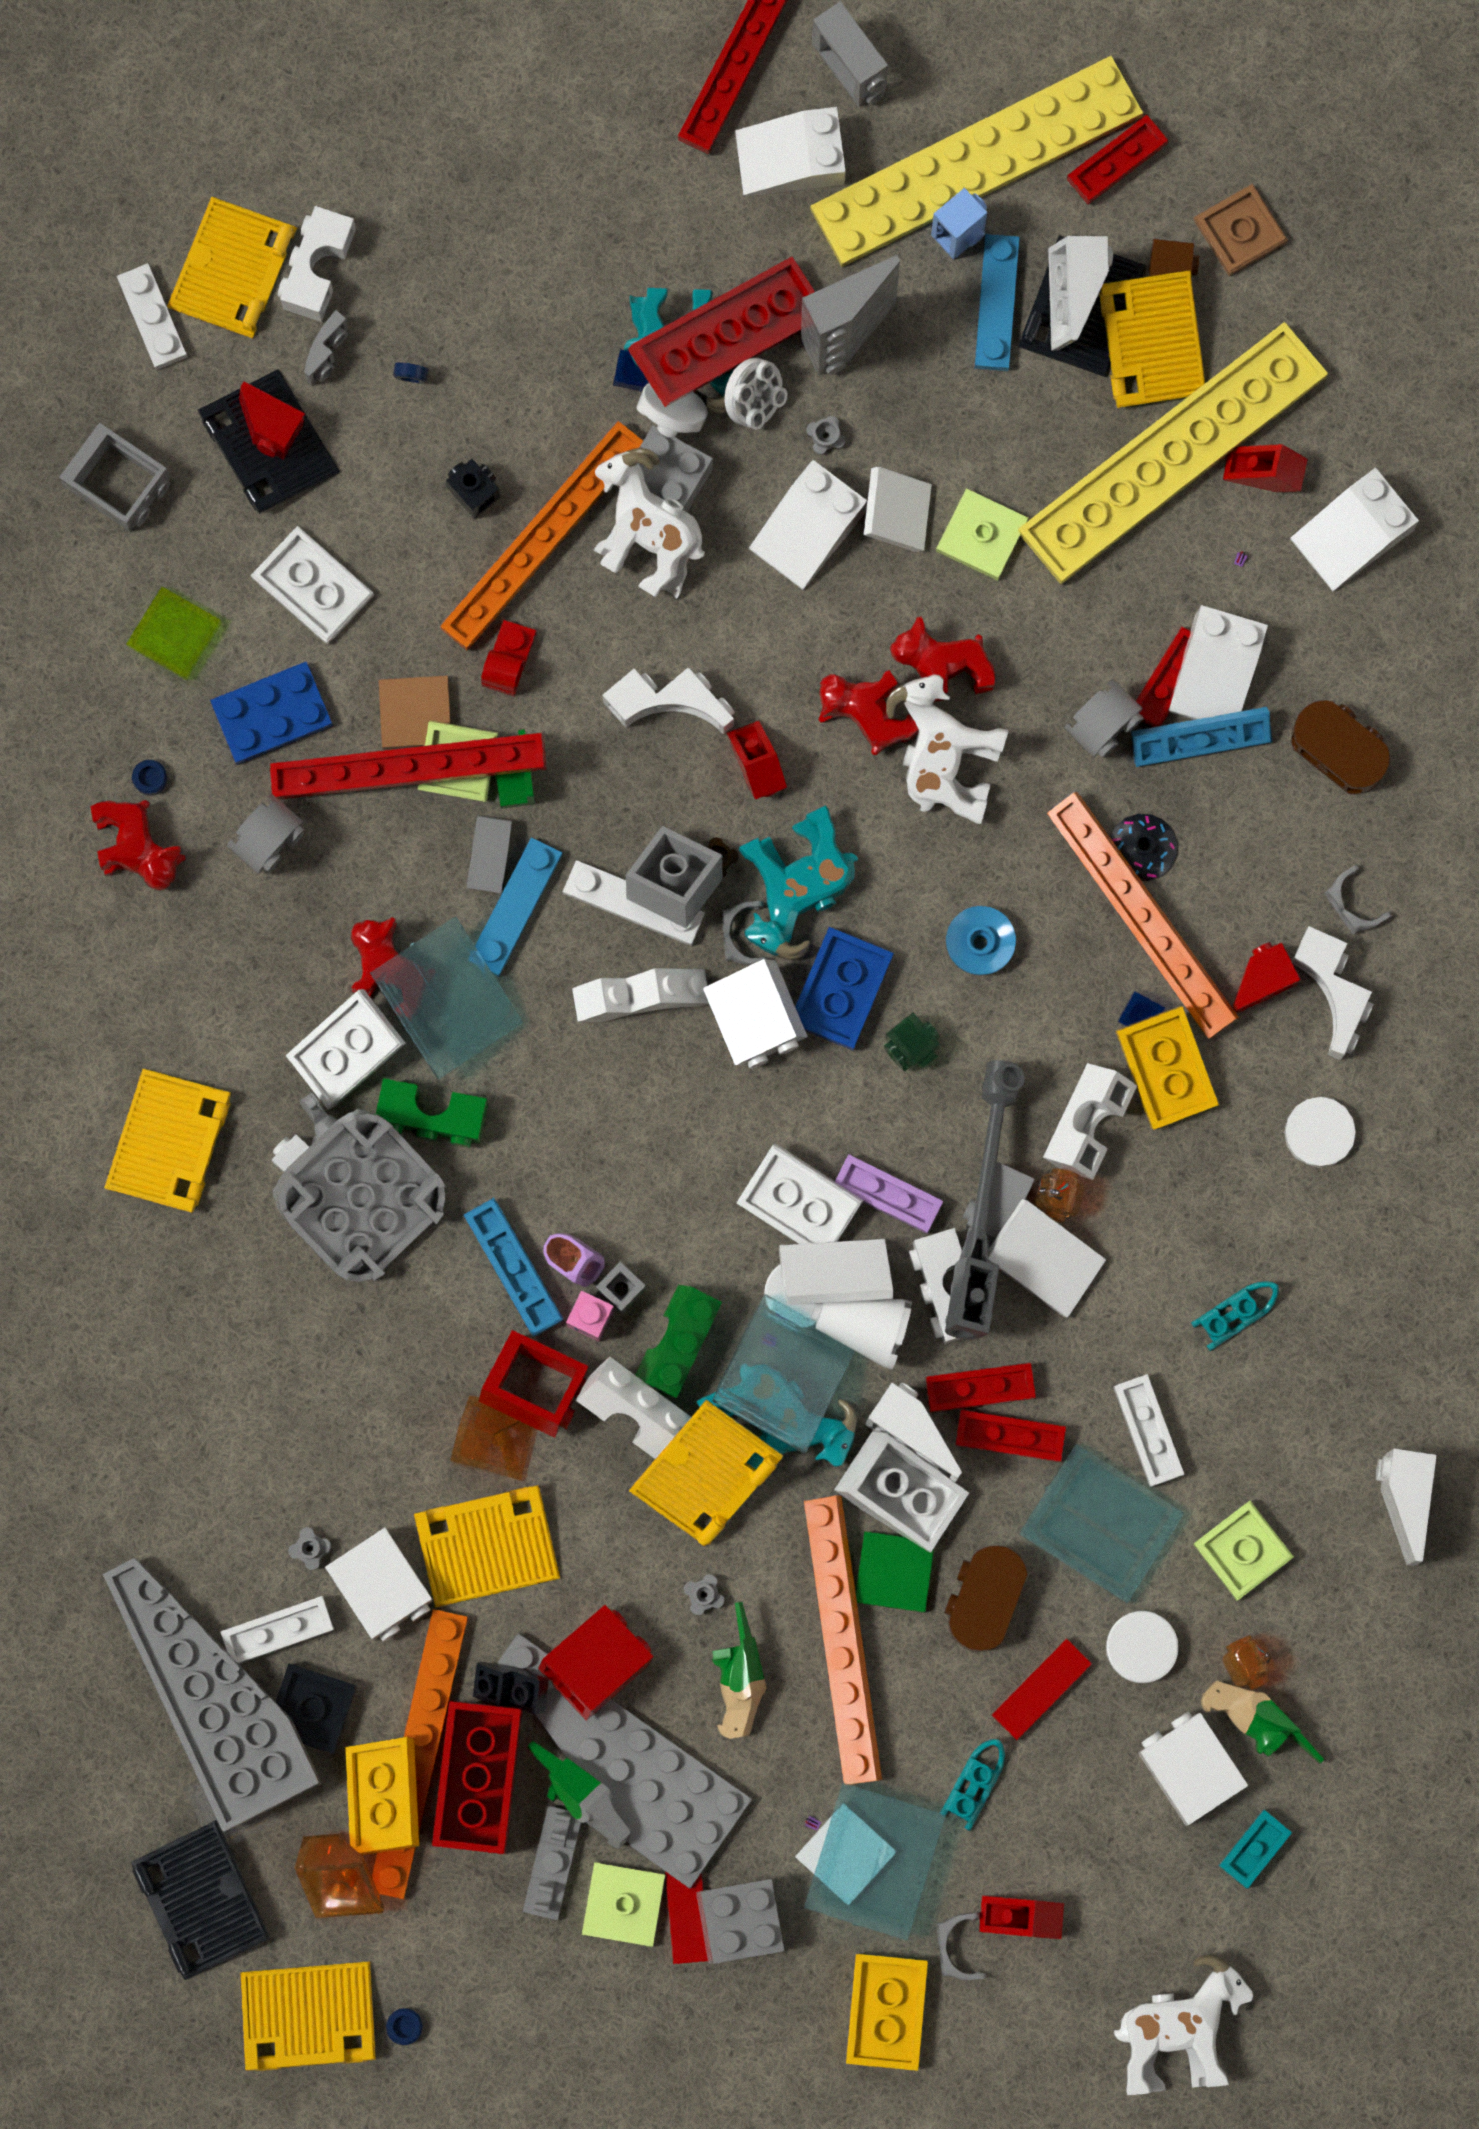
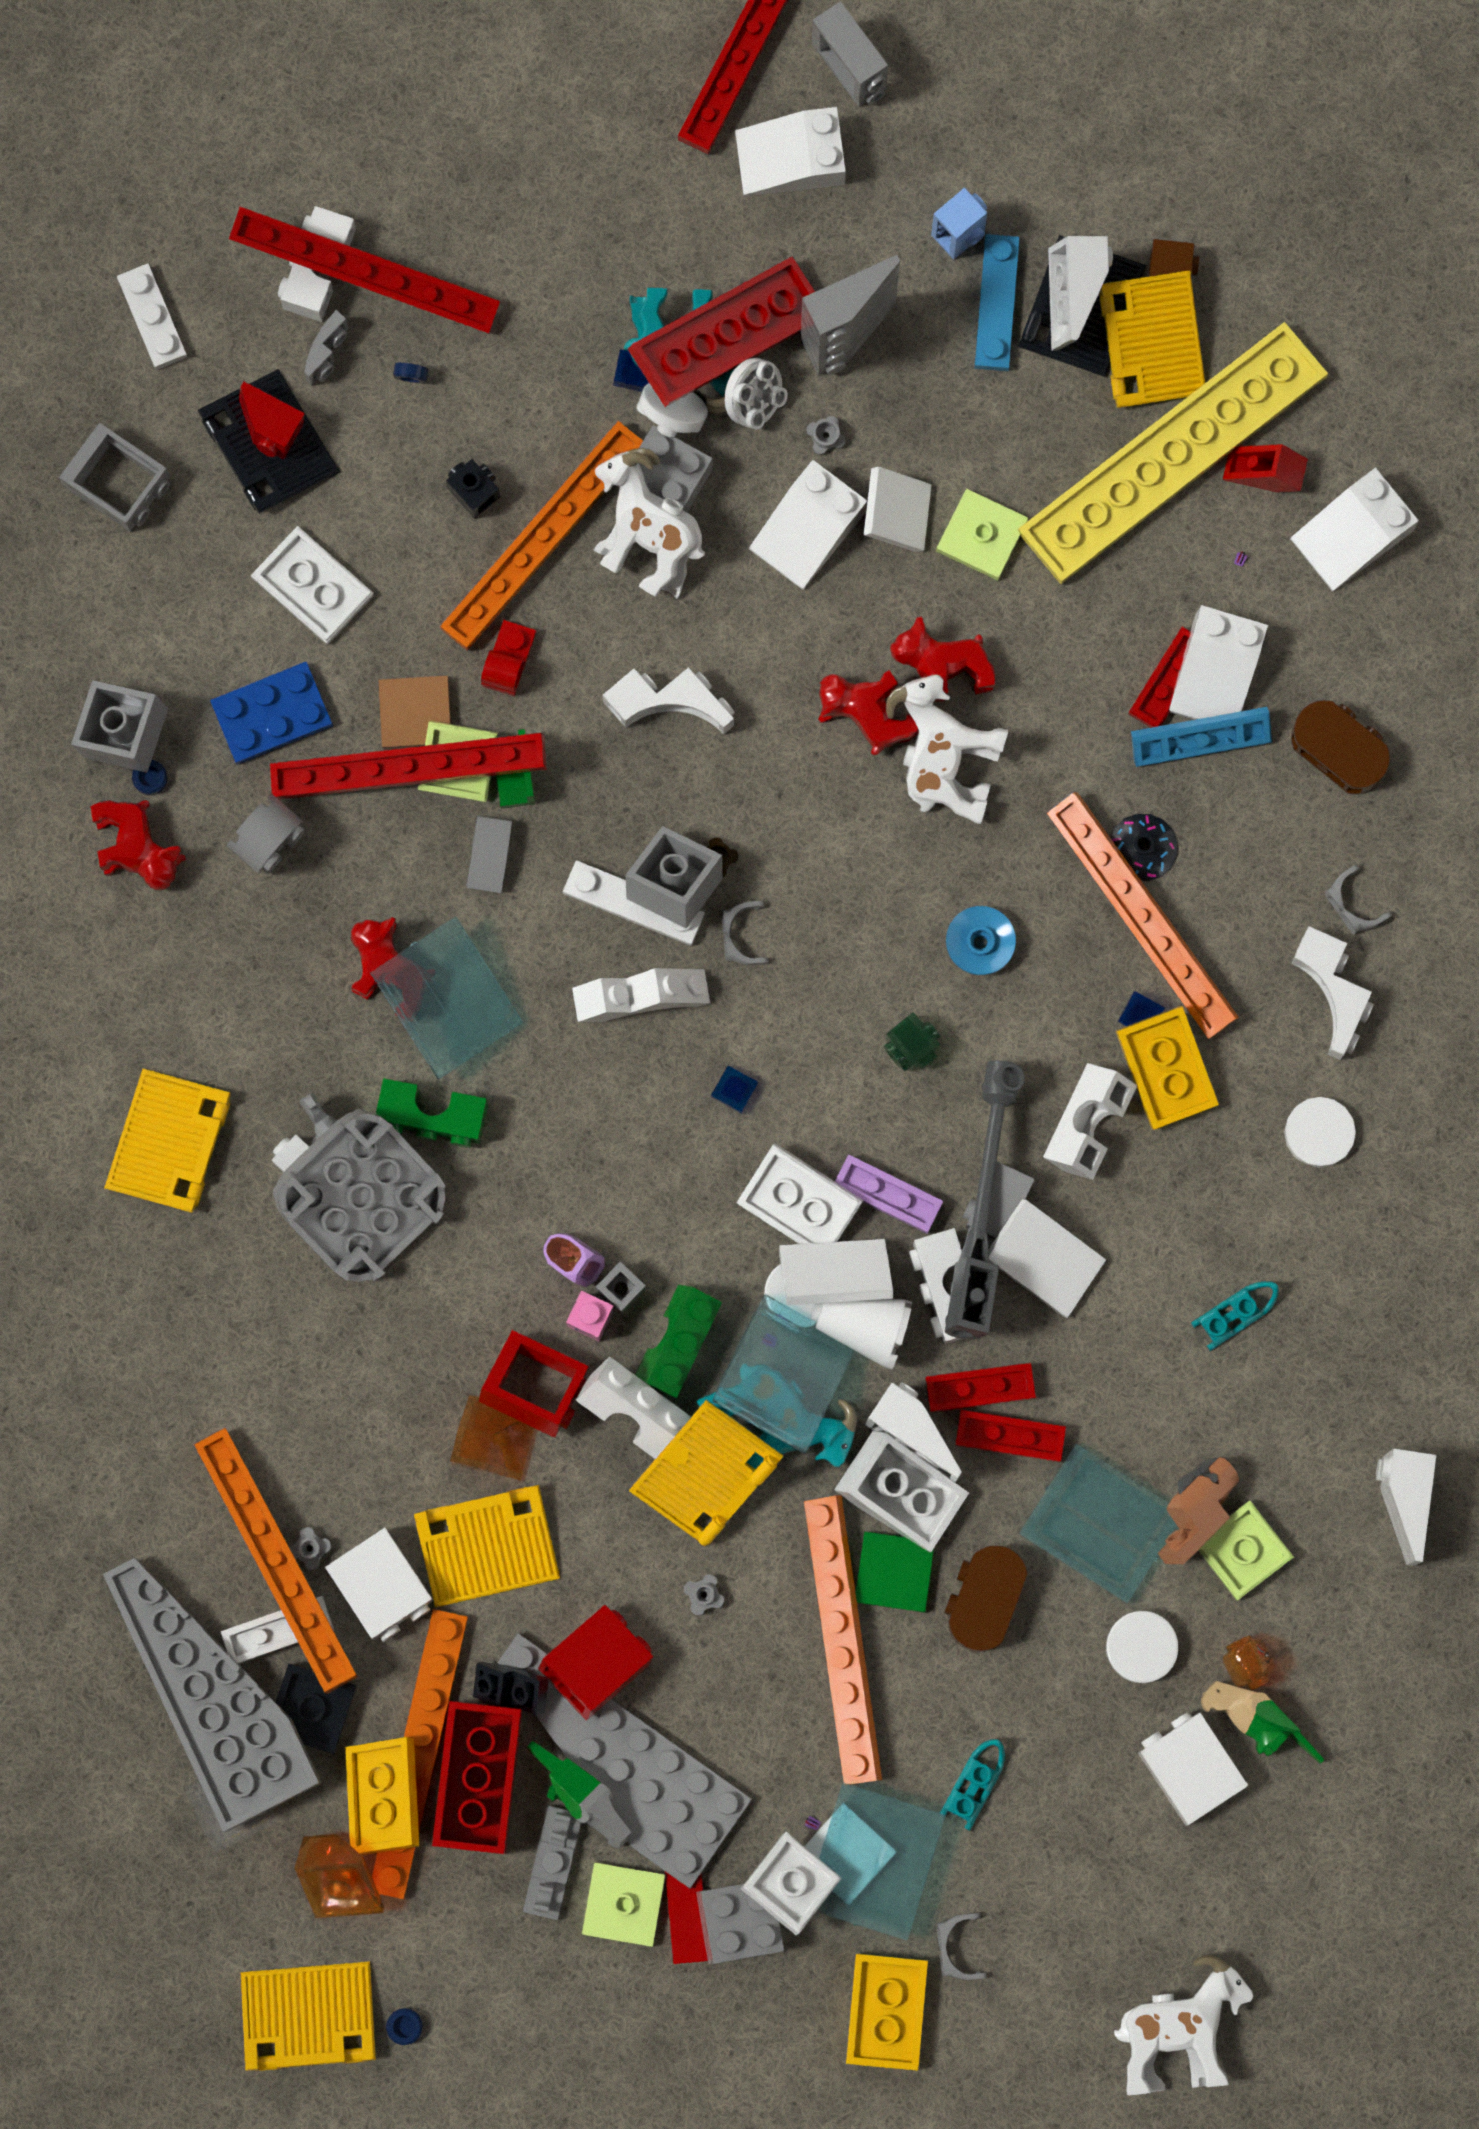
clear neon green tile [126,586,222,680] -> none
black window [131,1820,271,1980] -> none
yellow window [167,197,297,339] -> none
white tile [286,989,406,1110] -> none
dark azure plate [464,1198,564,1338] -> none
dark azure plate [468,837,563,977] -> none
white brick [703,959,808,1069] -> none
animal [712,1602,767,1739] -> none
red slope [727,720,787,800] -> none
teal animal [739,805,858,960] -> none
blue plate [795,927,894,1051] -> none
light yellow plate [810,56,1143,267] -> none
red slope [979,1896,1064,1940] -> none
red tile [991,1638,1092,1741] -> none
clear orange head [1036,1168,1085,1223] -> none
light grey brick [1064,679,1144,758] -> none
red plate [1067,114,1168,205] -> none
white plate [1113,1374,1184,1487] -> none
medium nougat tile [1193,184,1288,276] -> none
teal plate [1218,1810,1292,1889] -> none
red slope [1232,942,1300,1014] -> none
none -> light grey brick [71,680,169,772]
none -> orange plate [194,1428,358,1694]
none -> red plate [229,206,500,334]
none -> clear blue plate [711,1066,758,1114]
none -> white tile [741,1832,842,1935]
none -> nougat plate [1158,1457,1239,1564]

